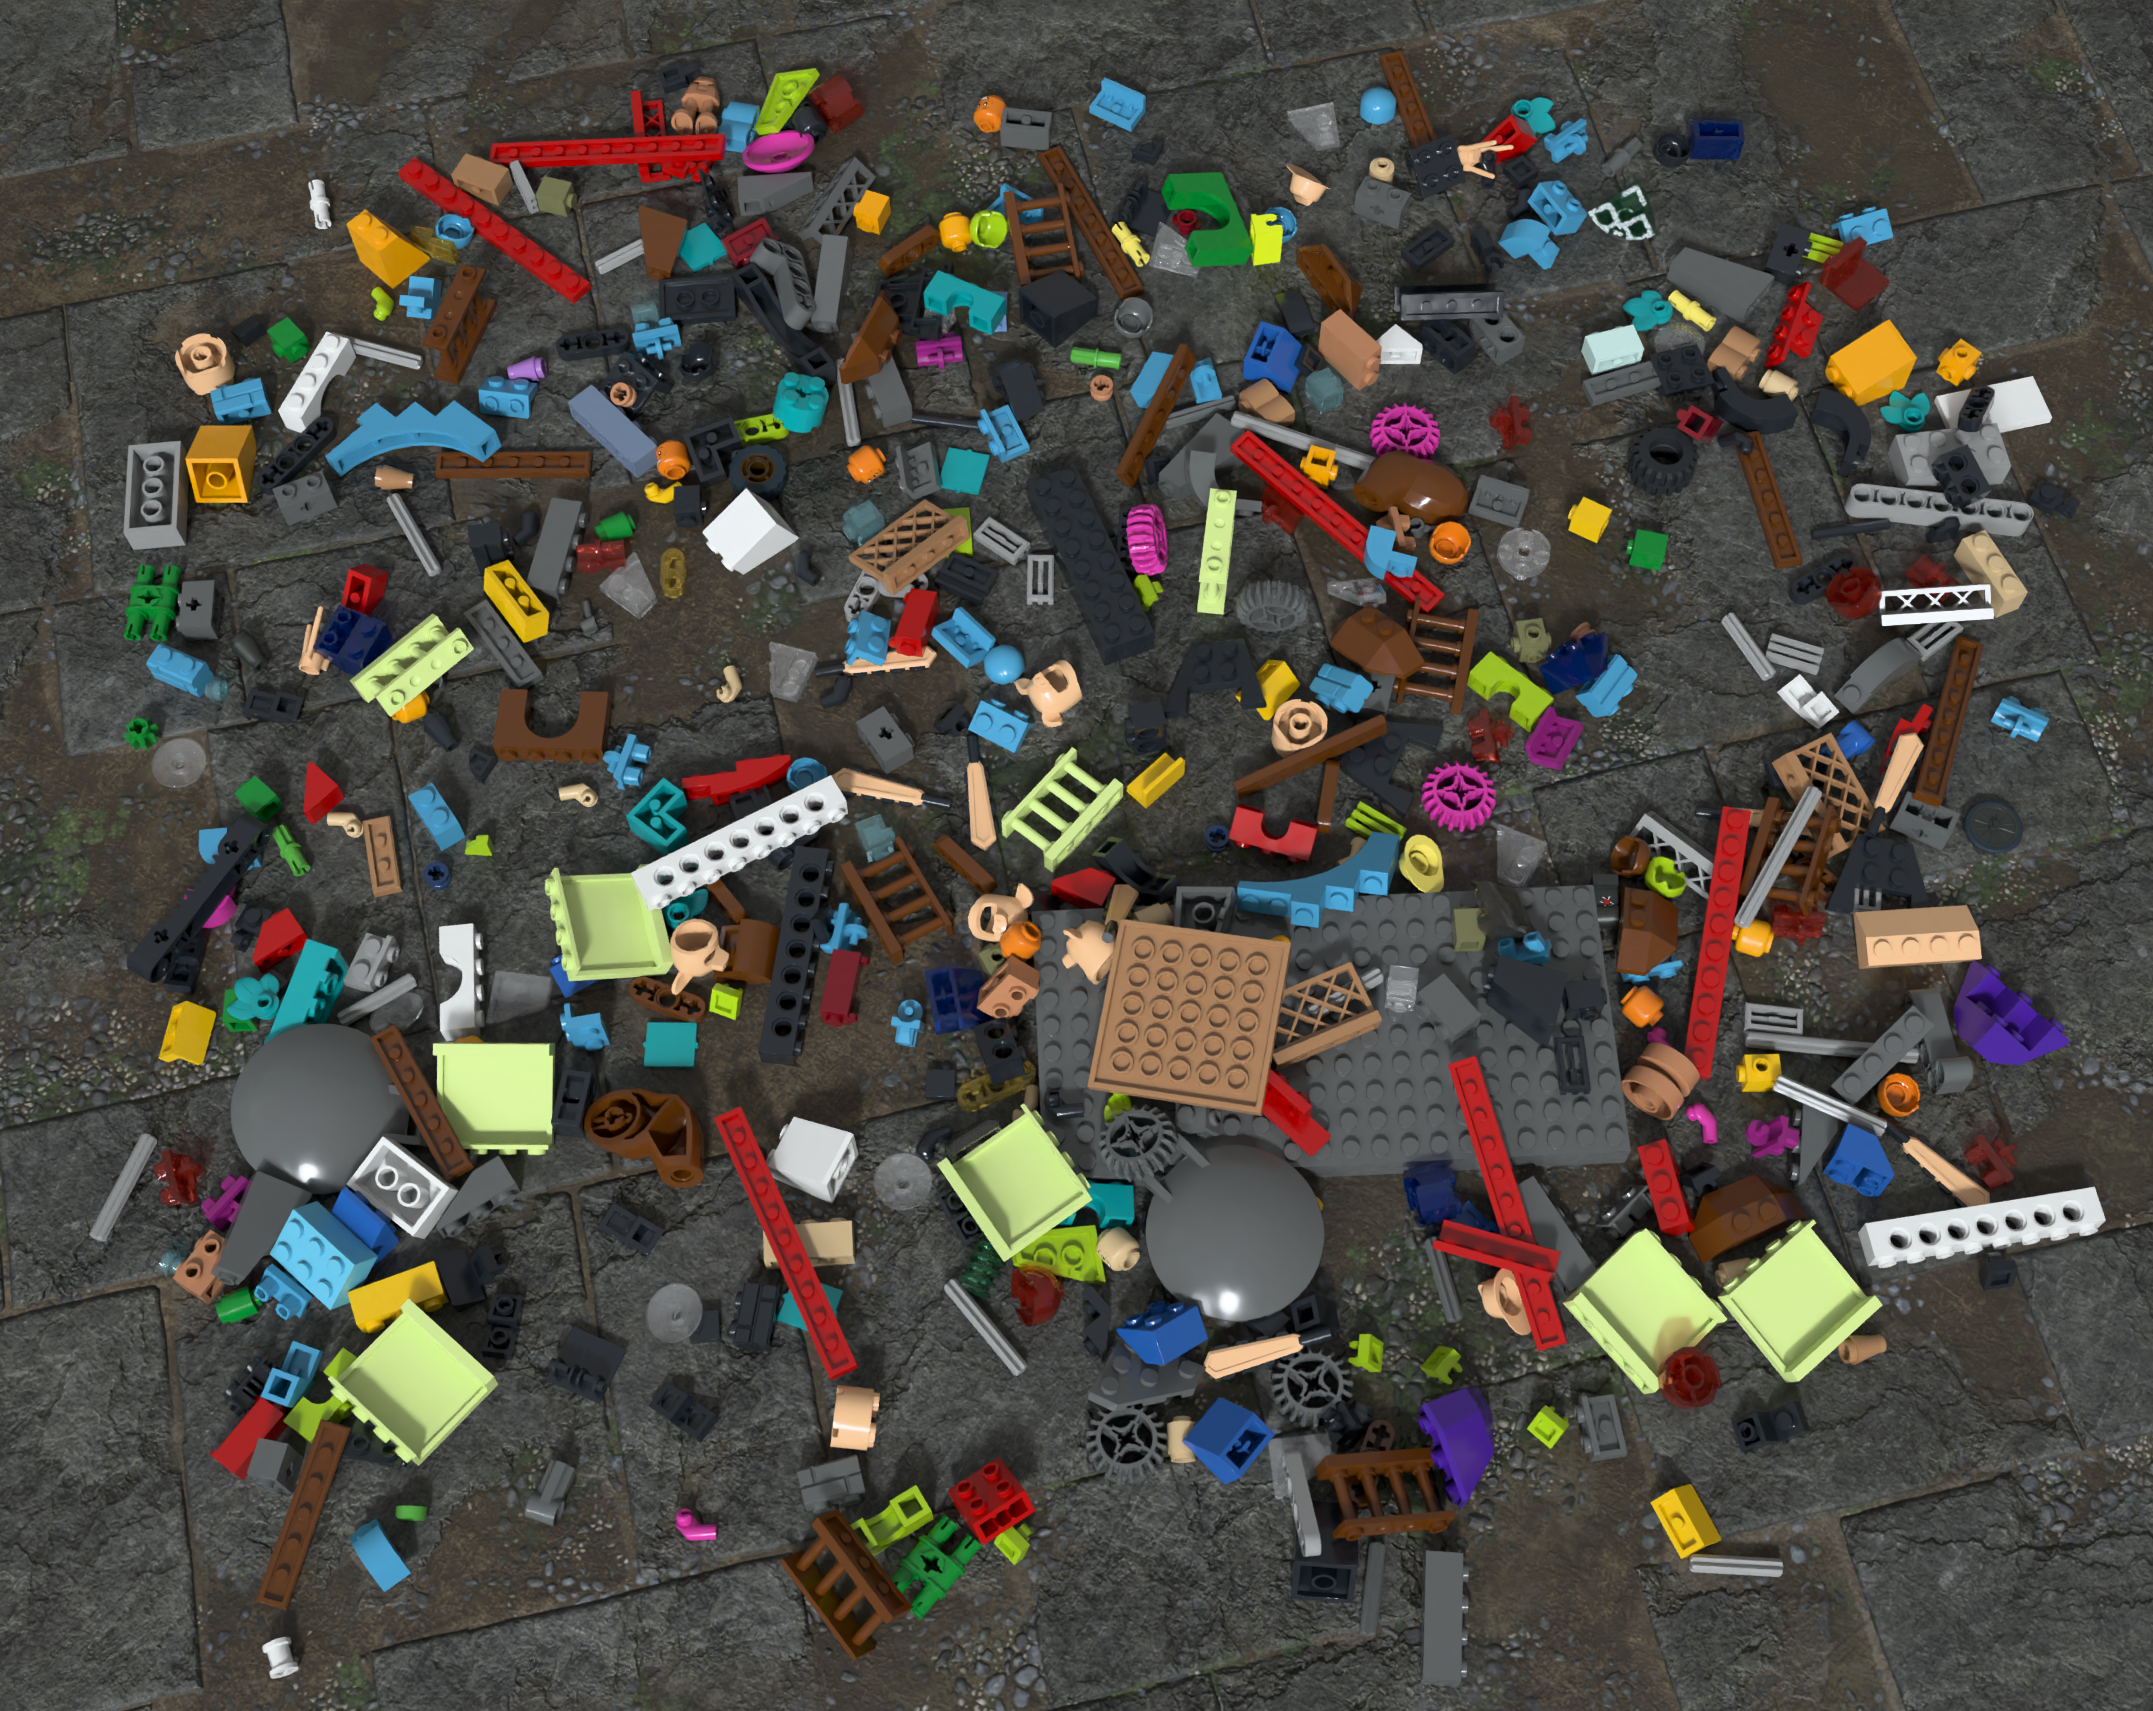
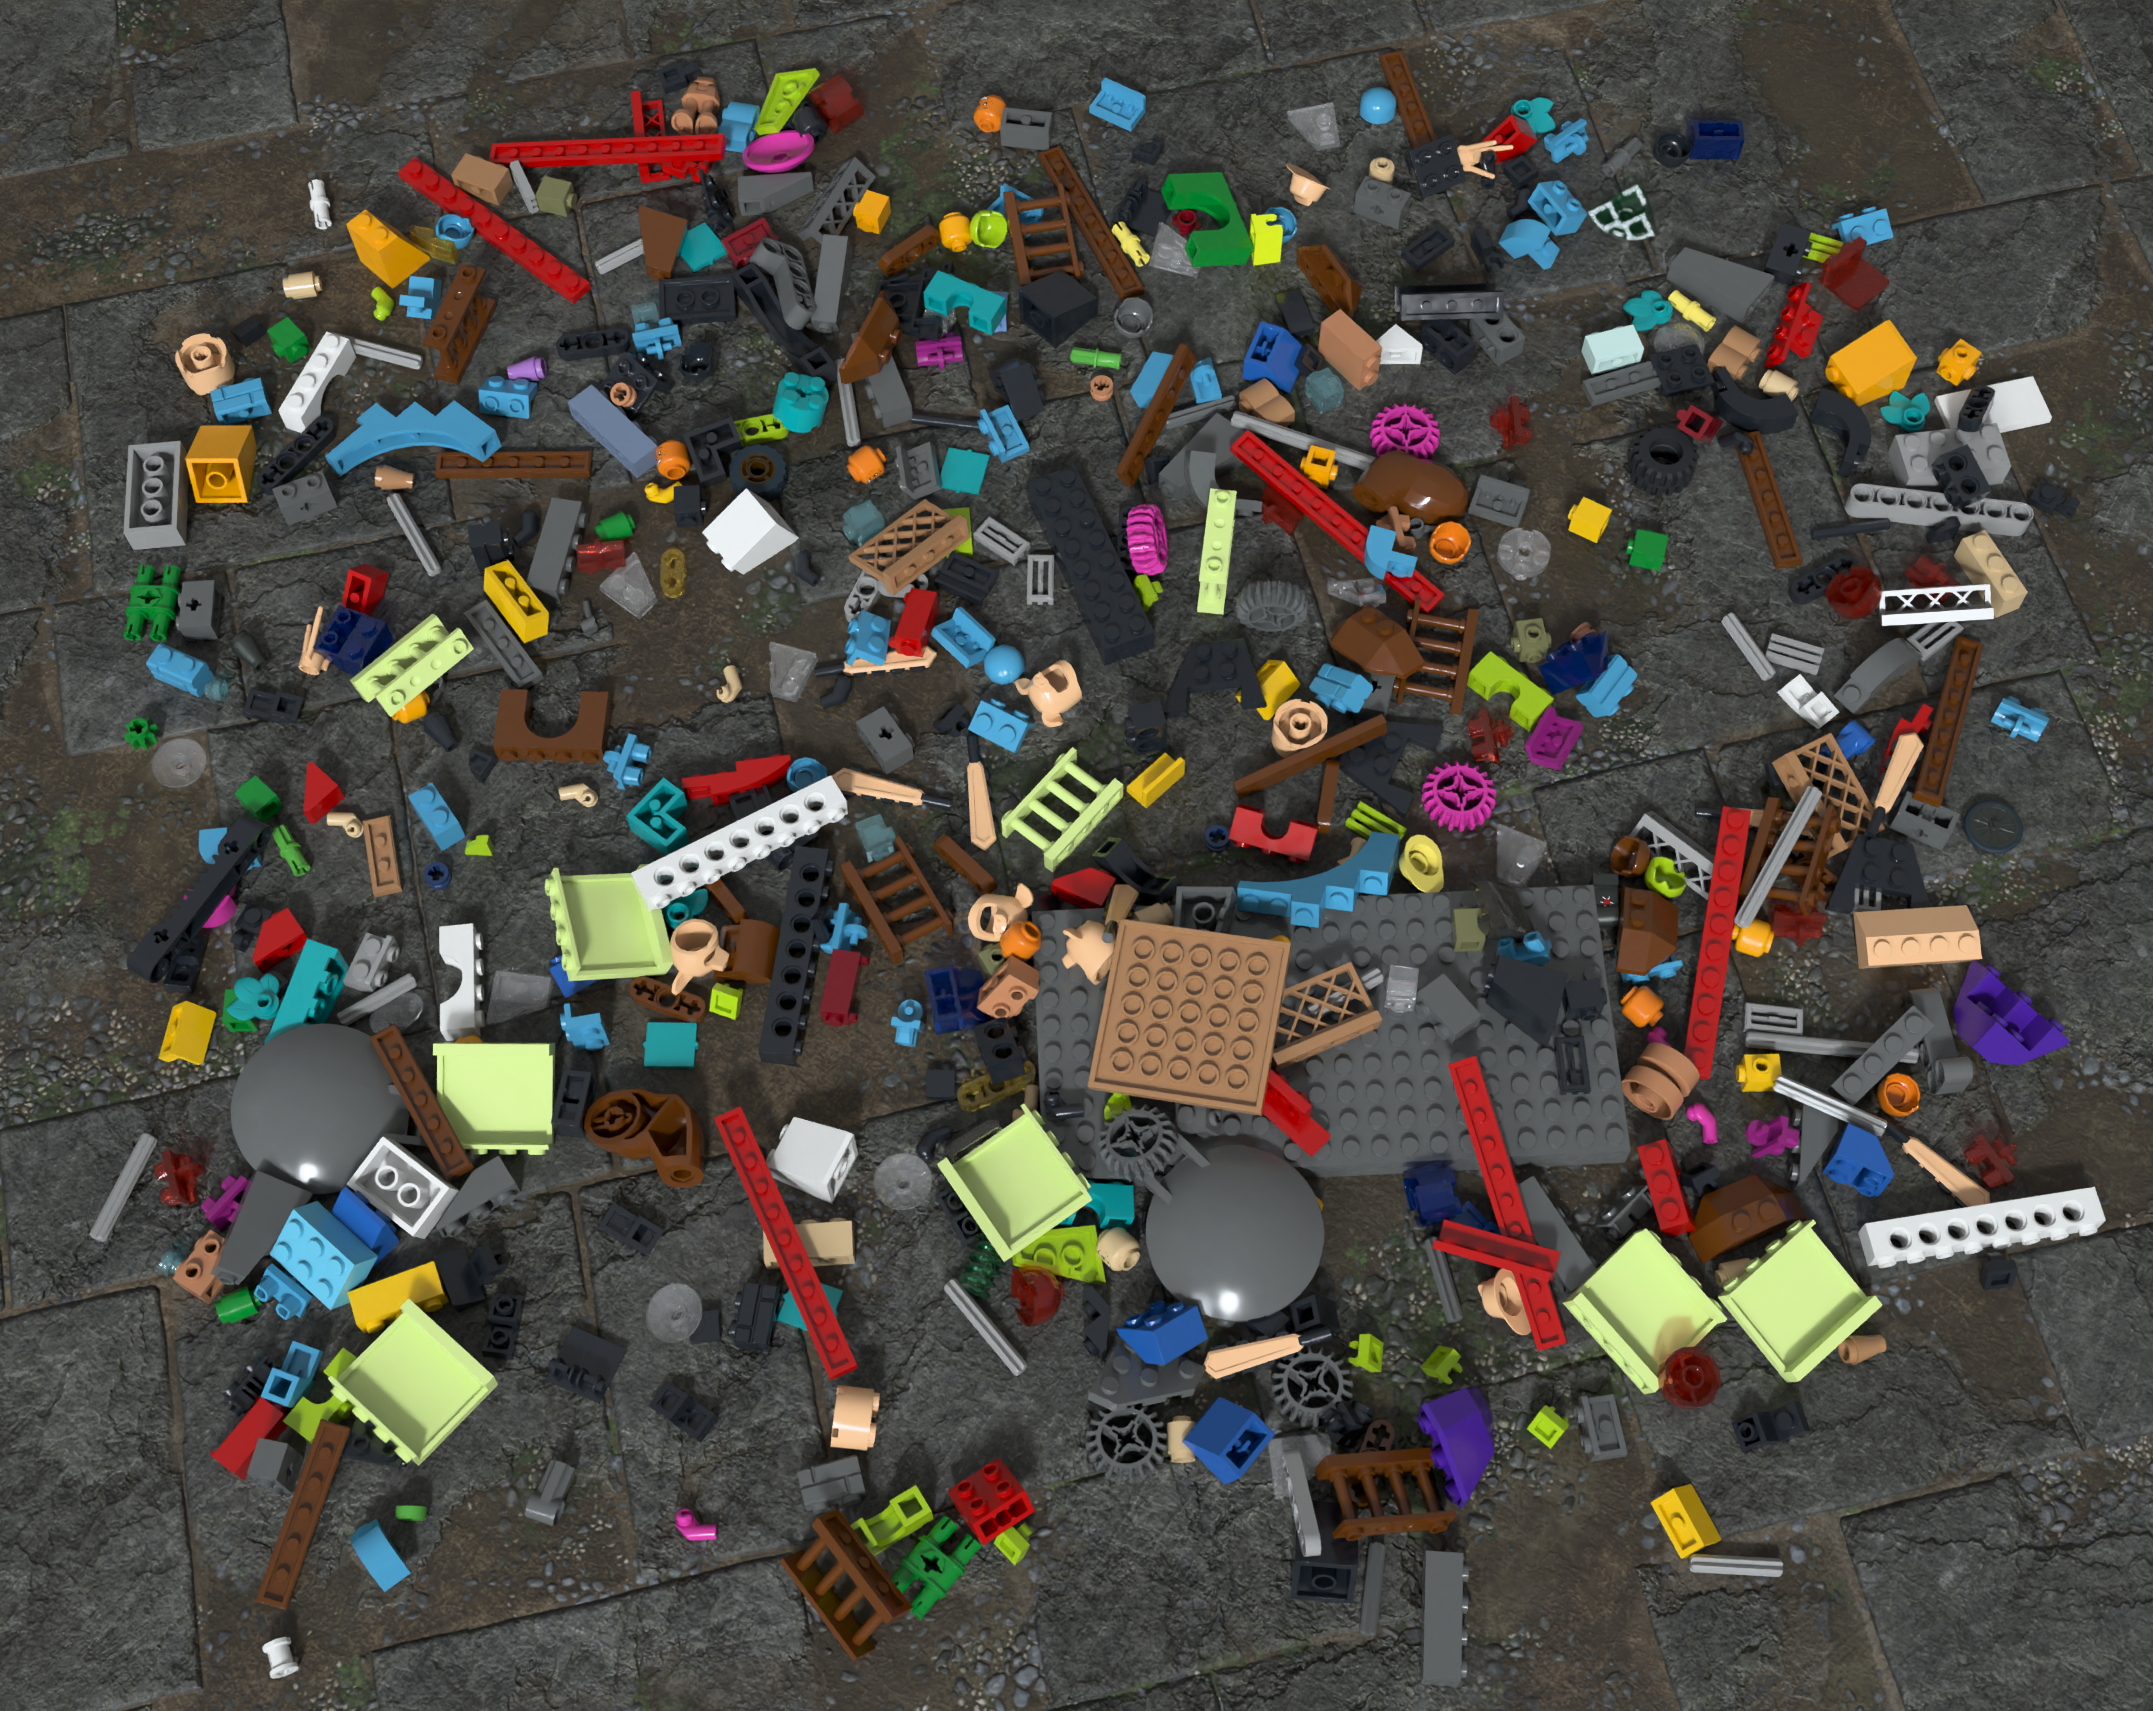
none -> tan brick [283,271,322,300]

